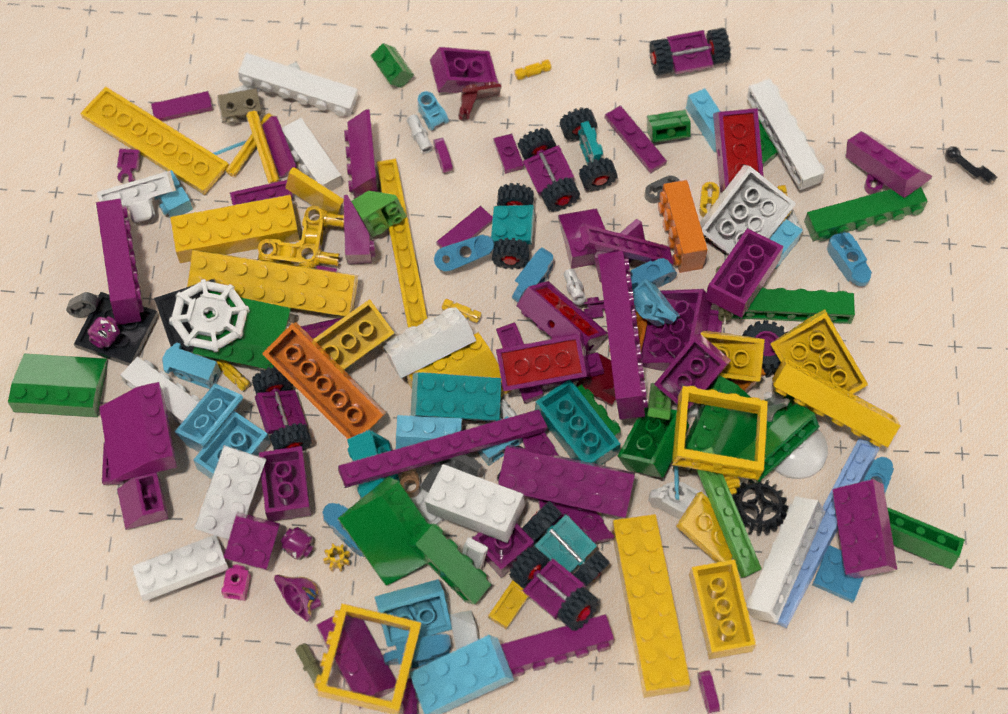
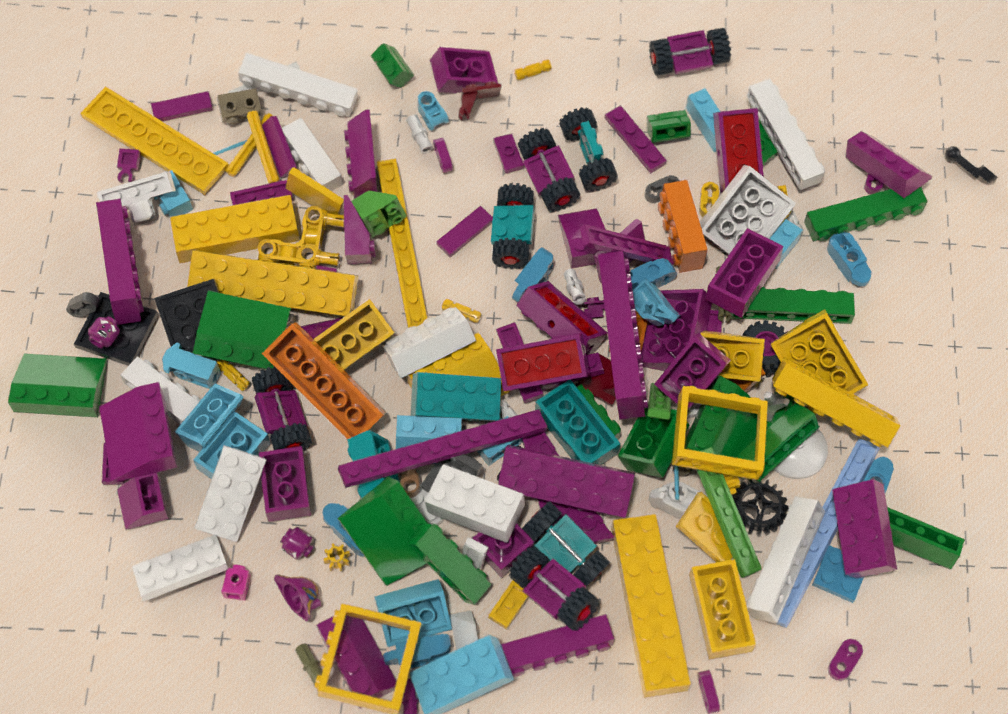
white plate [169,279,249,352] -> none
magenta brick [223,512,280,570] -> none
dark azure piece [434,234,494,271] -> none
none -> magenta plate [828,639,863,681]

